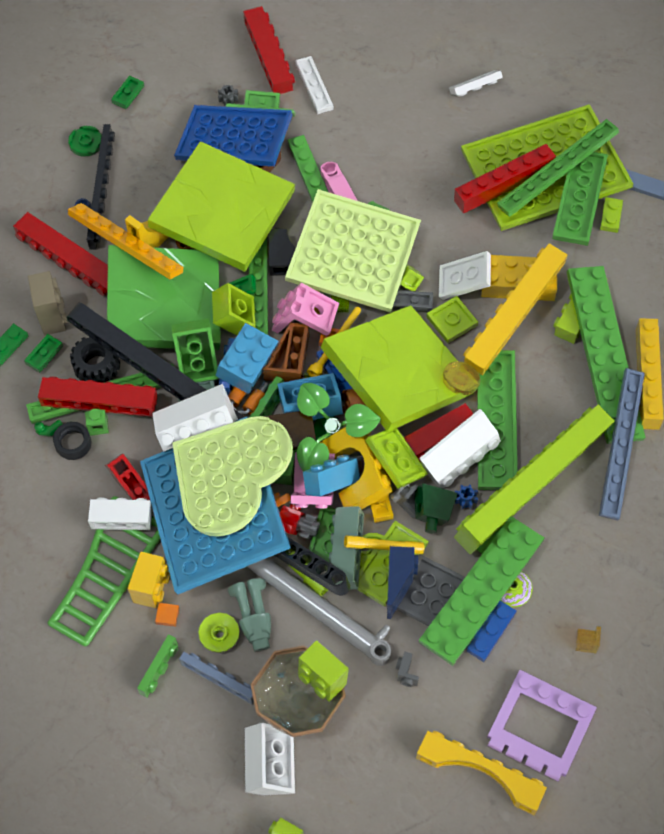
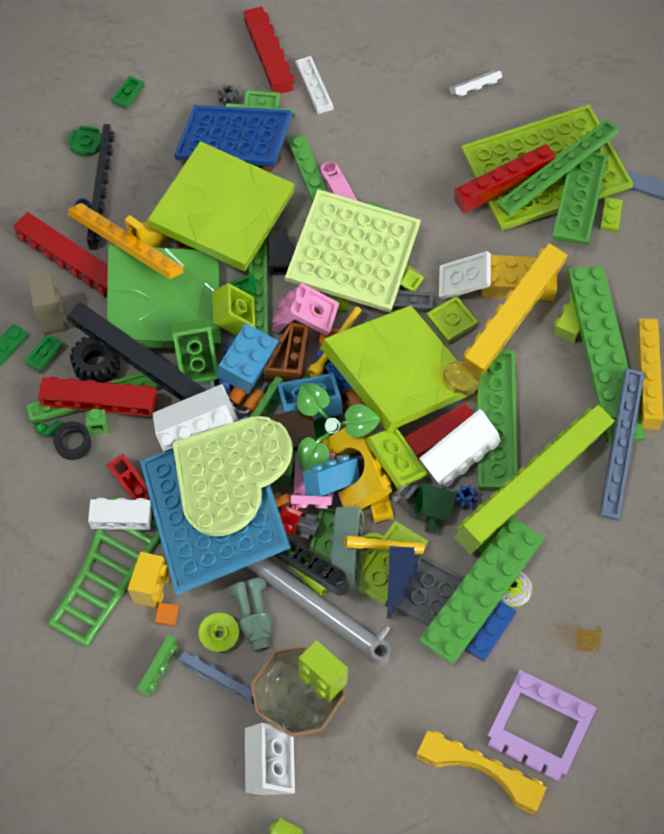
dark grey bracket [396,651,419,687] -> none

